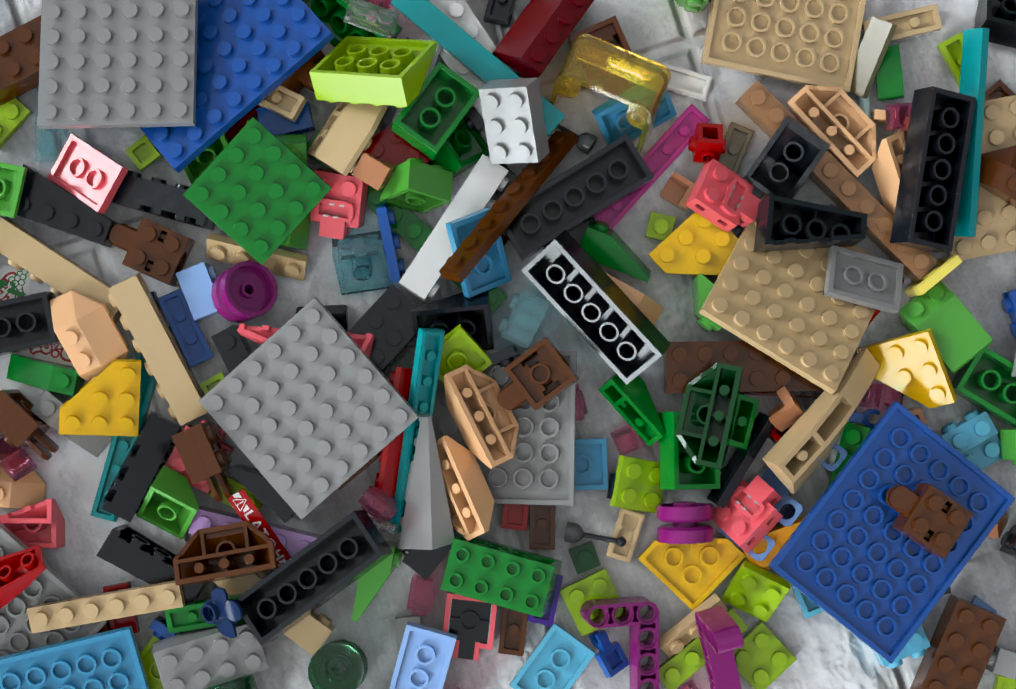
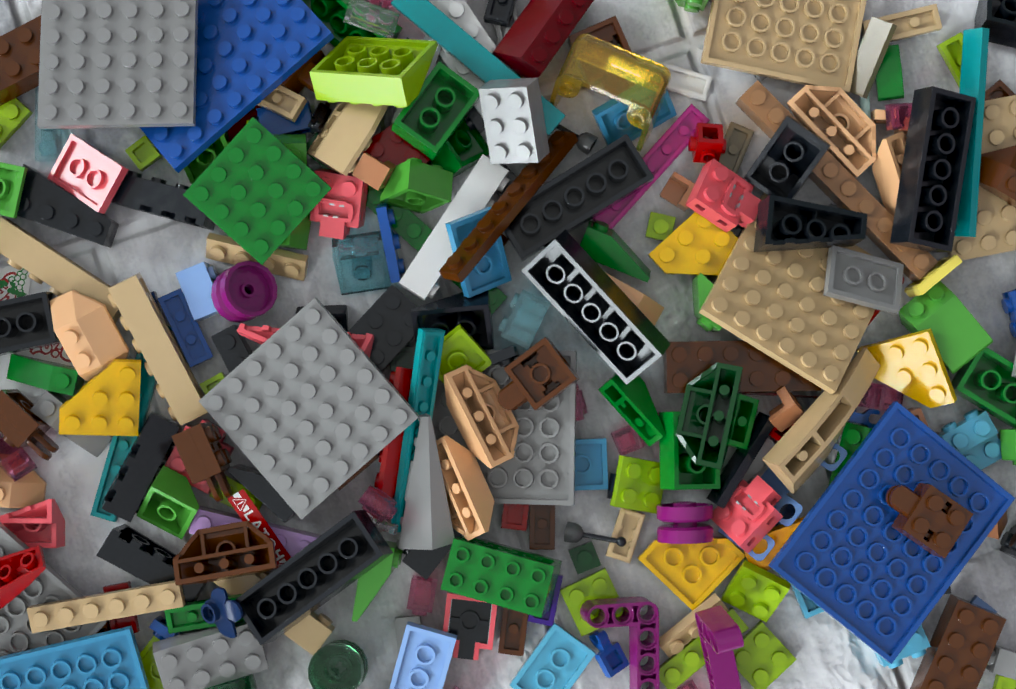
reddish brown brick [109,218,195,287] -> none
none -> black axle [308,102,332,134]

